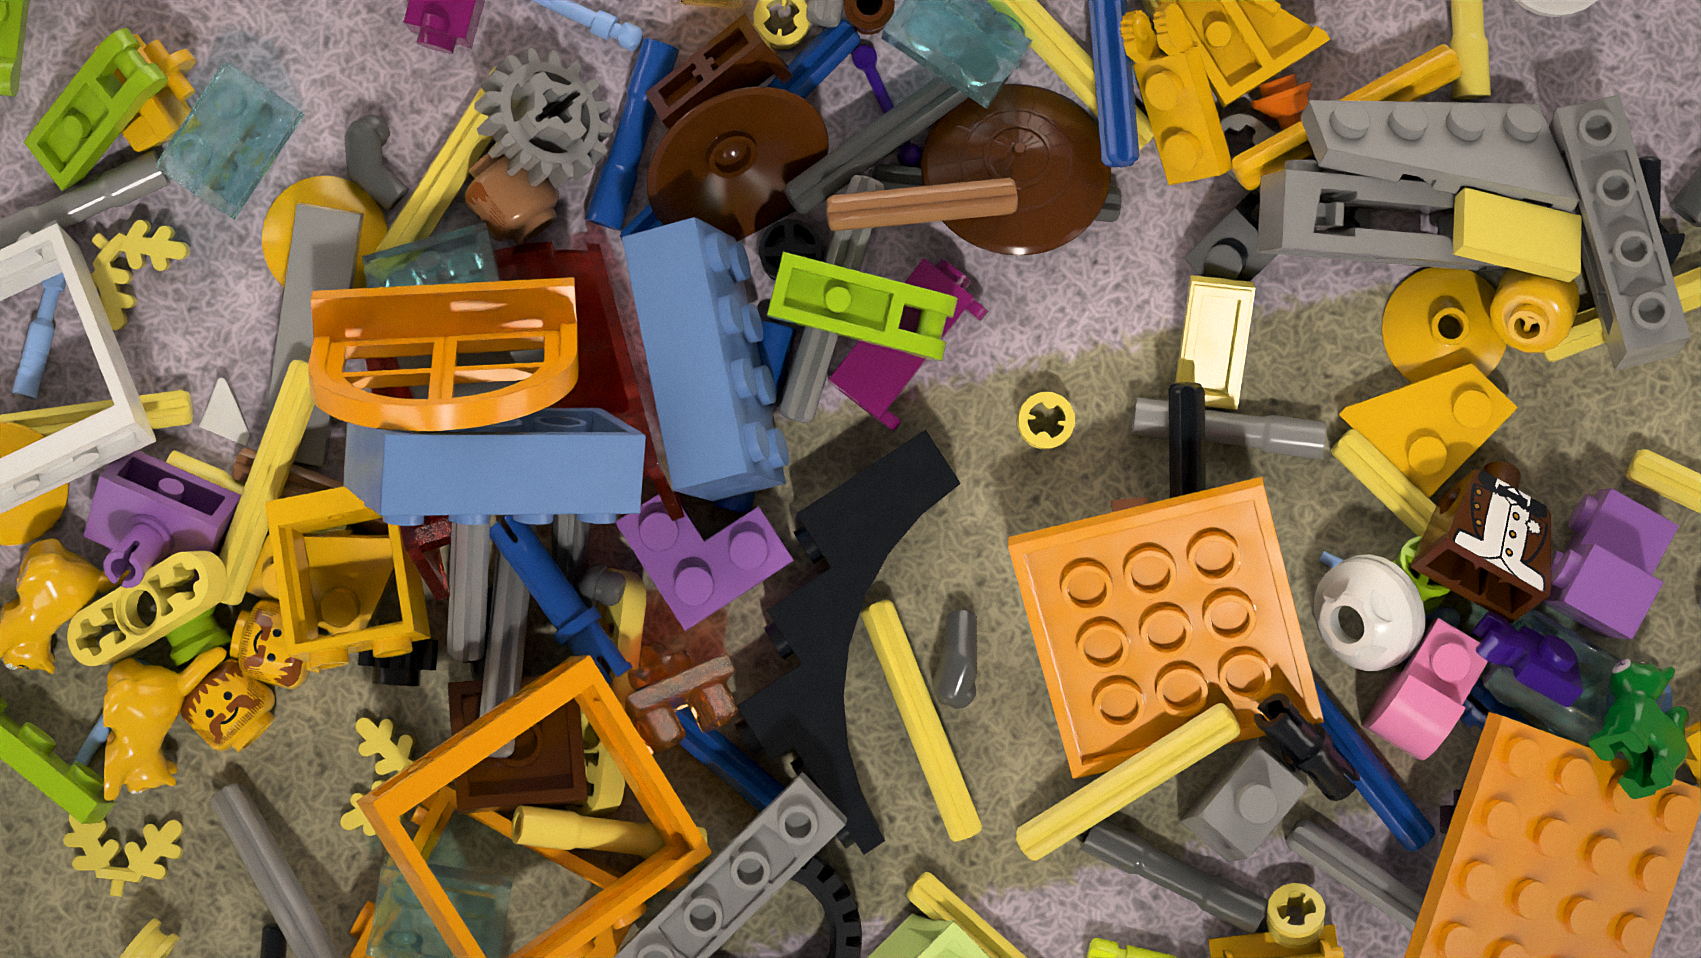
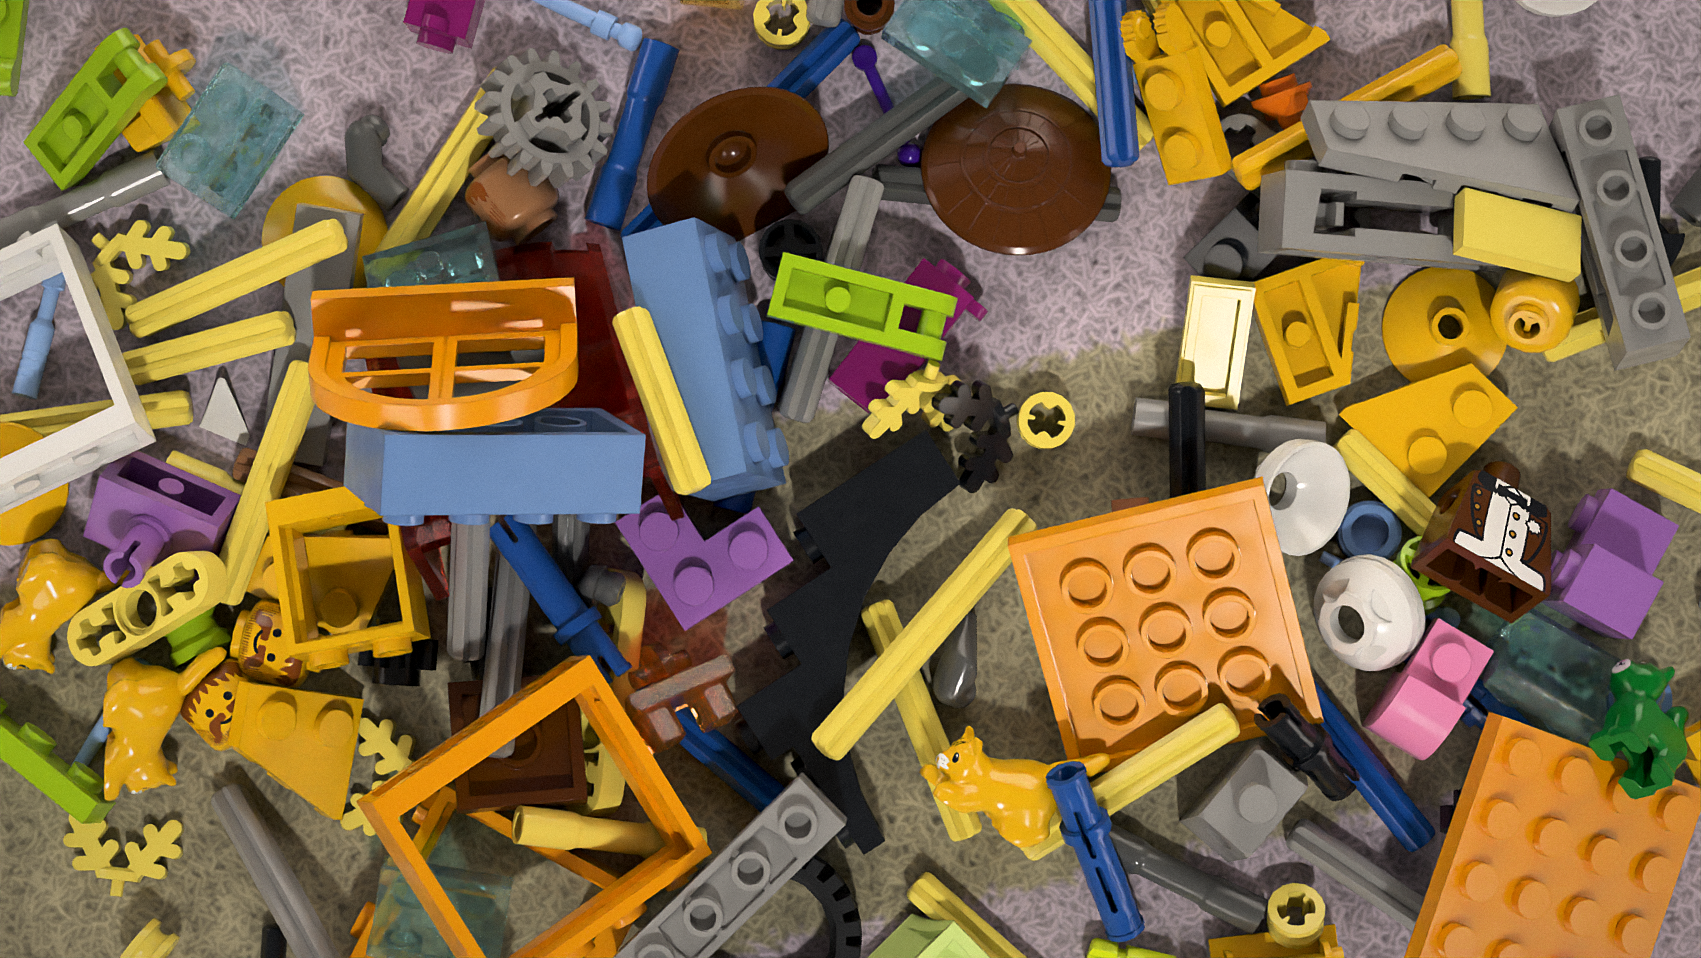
reddish brown hinge [645,13,794,130] -> none
medium nougat axle [826,178,1018,231] -> none
dark purple plate [1473,611,1584,708] -> none
none -> light yellow axle [122,311,297,386]
none -> light yellow axle [124,219,348,338]
none -> yellow wing [227,681,364,820]
none -> light yellow axle [612,306,711,495]
none -> light yellow axle [811,508,1038,761]
none -> light yellow animal [862,360,962,439]
none -> yellow animal [919,726,1110,848]
none -> black animal [931,380,1019,493]
none -> blue pin [1046,761,1145,942]
none -> yellow wing [1252,258,1365,406]
none -> white piece [1253,439,1350,556]
none -> medium blue tile [1335,501,1402,559]

